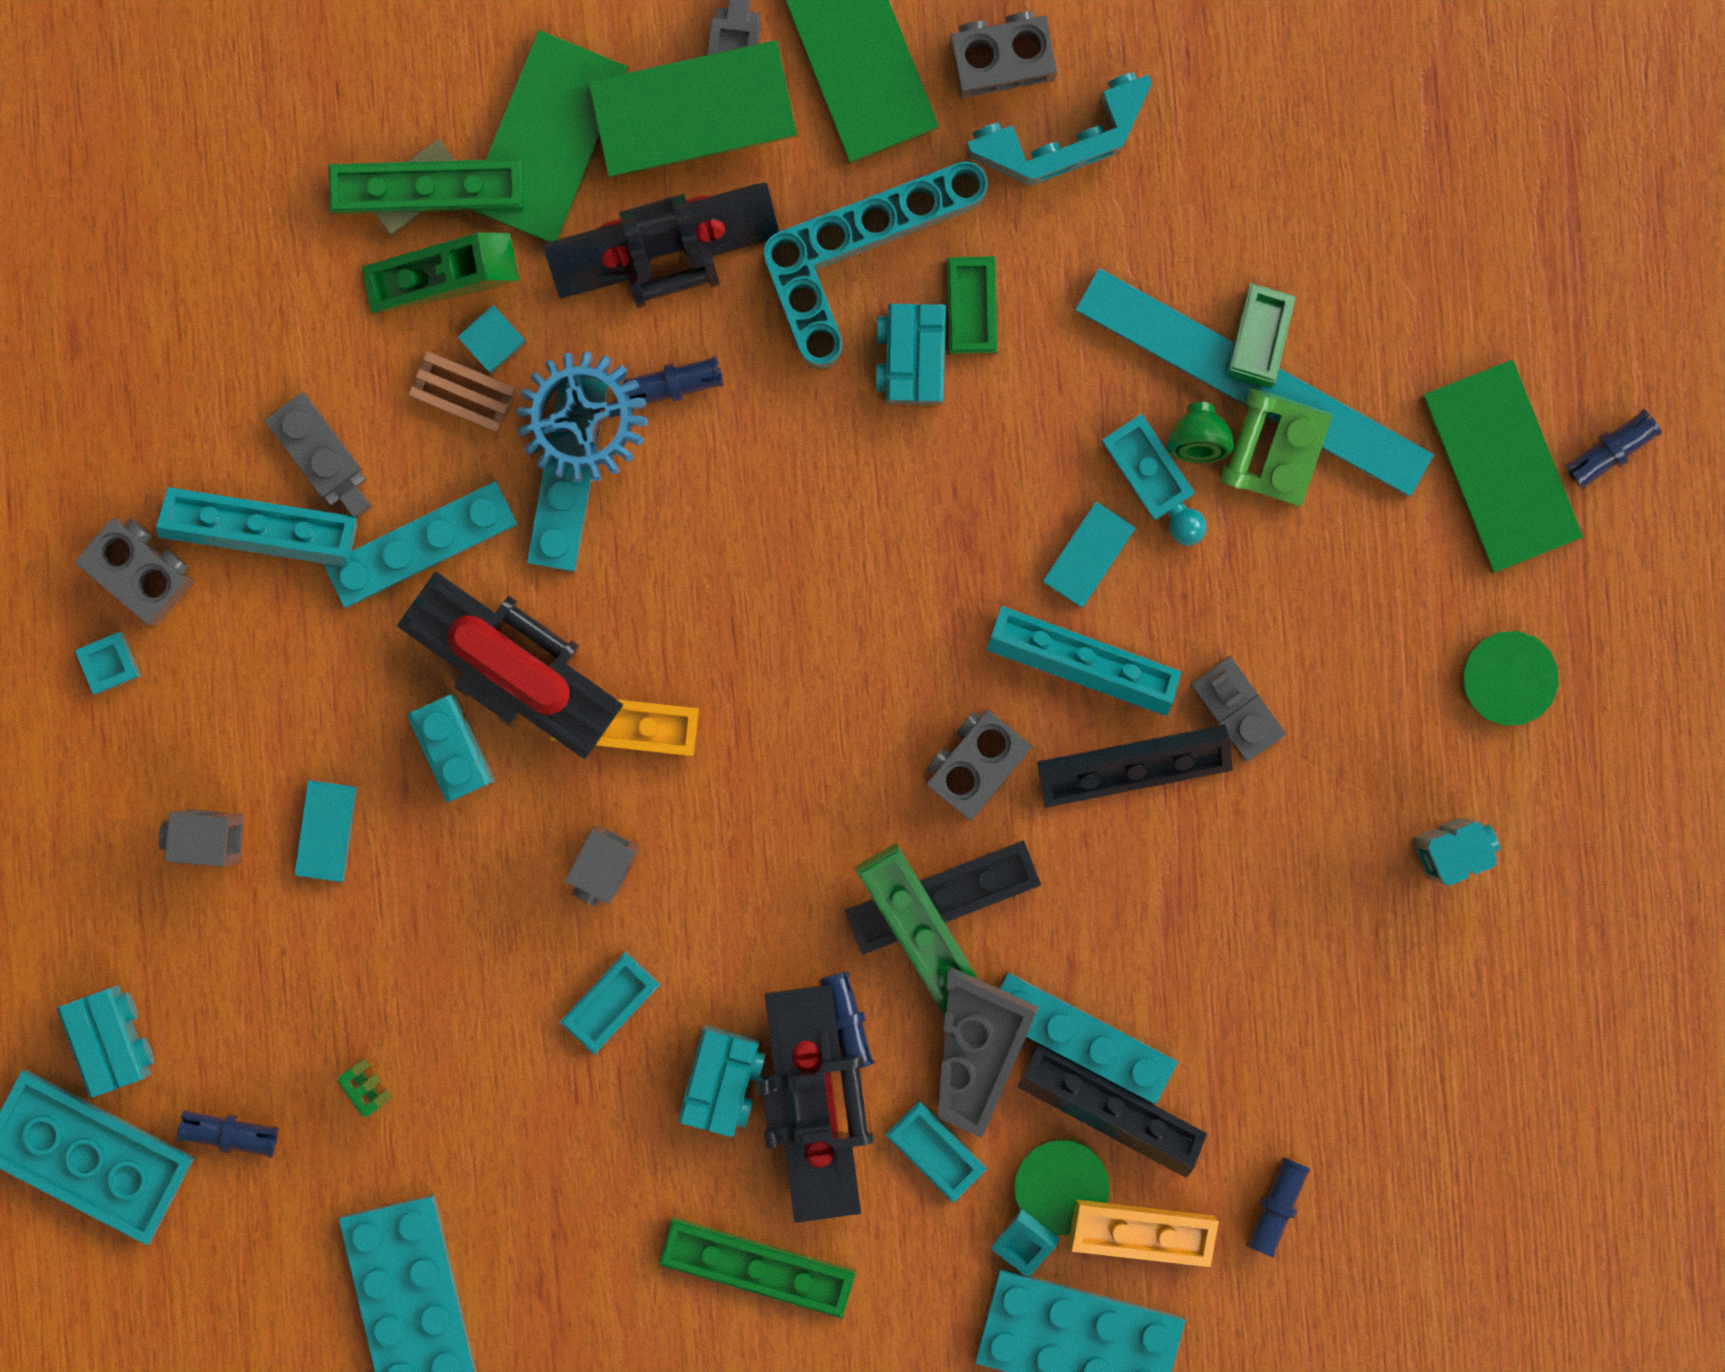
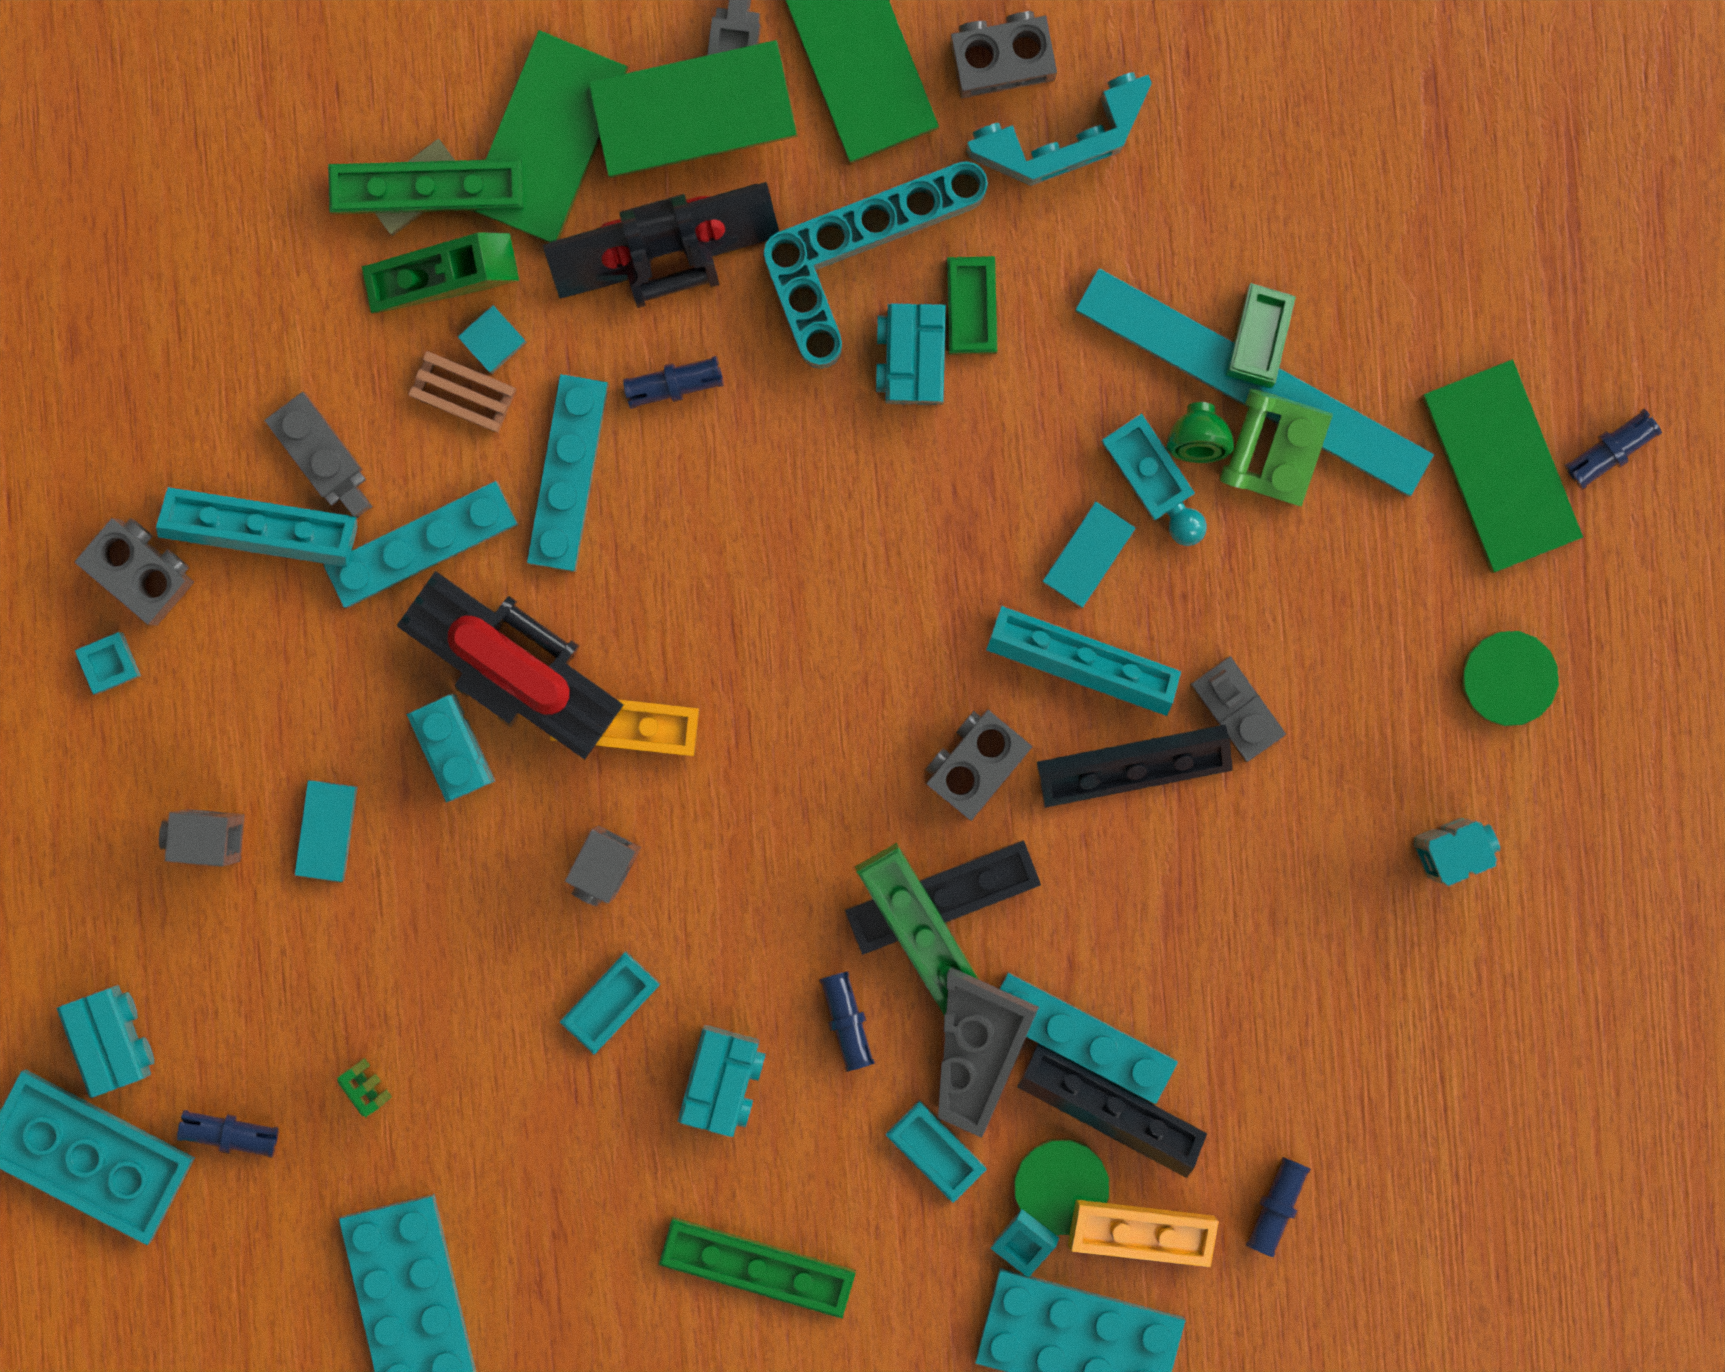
dark azure gear [516,351,648,483] -> none
black piece [756,984,874,1223] -> none

